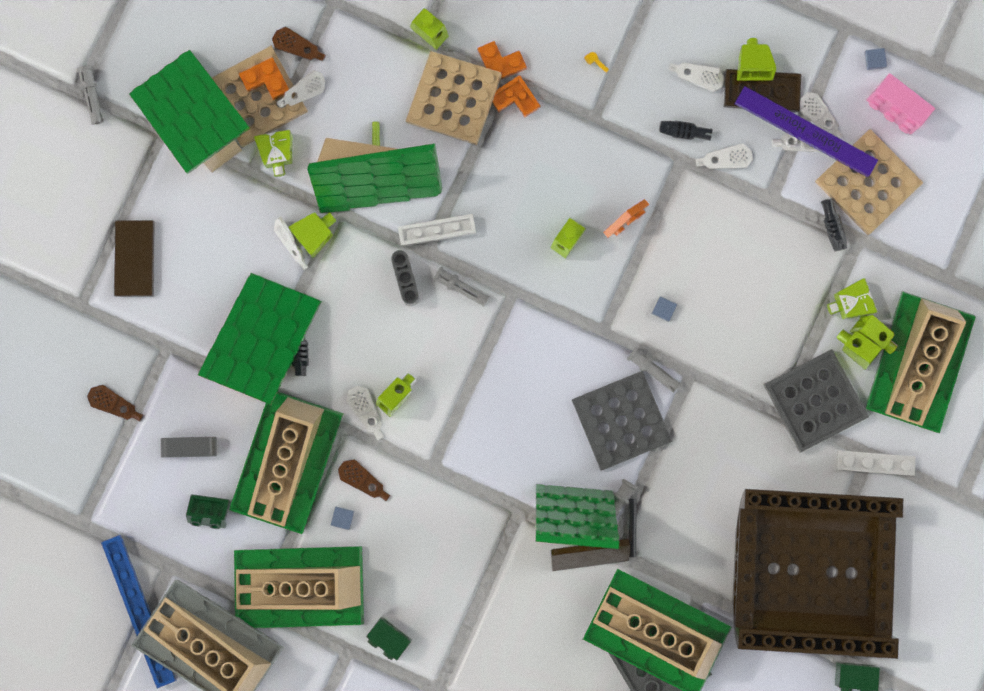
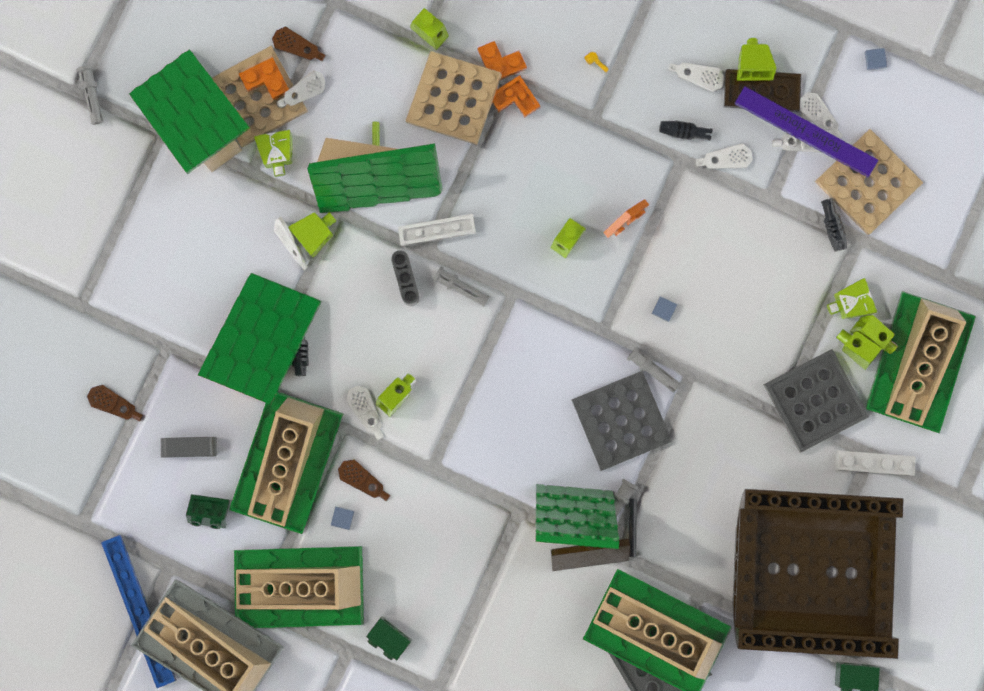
dark brown tile [114,220,155,297] -> none
bright pink brick [866,73,935,135] -> none

